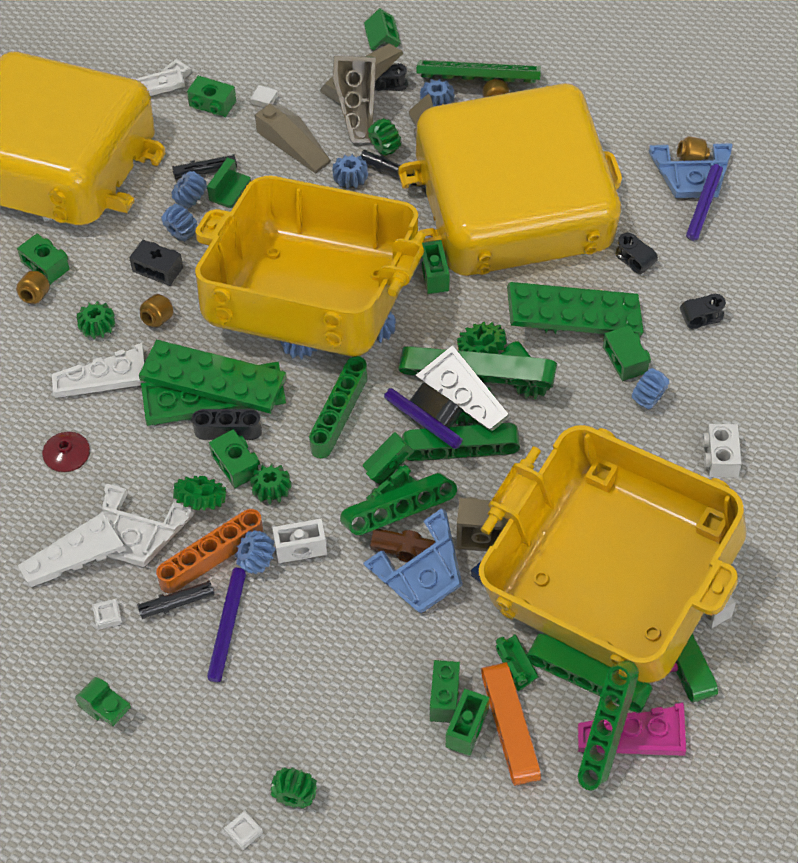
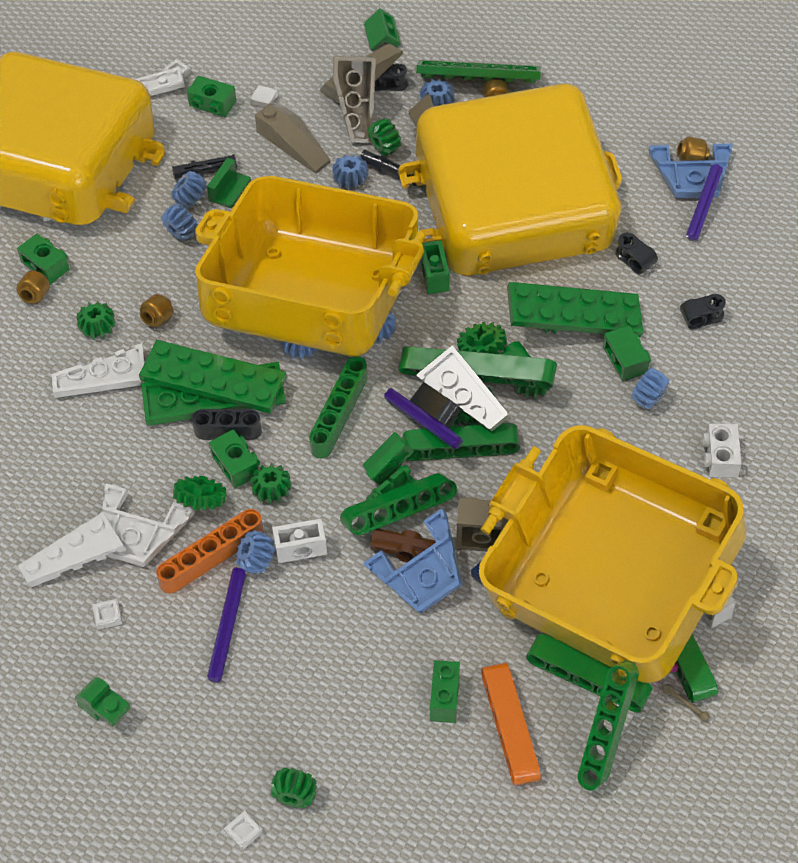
dark red dish [42,432,90,472] -> none
black brick [129,239,183,286] -> none
black pin [137,580,214,620] -> none
green brick [445,689,490,756] -> none
green hinge [495,634,539,691] -> none
dark pink wing [577,702,686,756] -> none
none -> dark tan hinge [662,684,710,721]

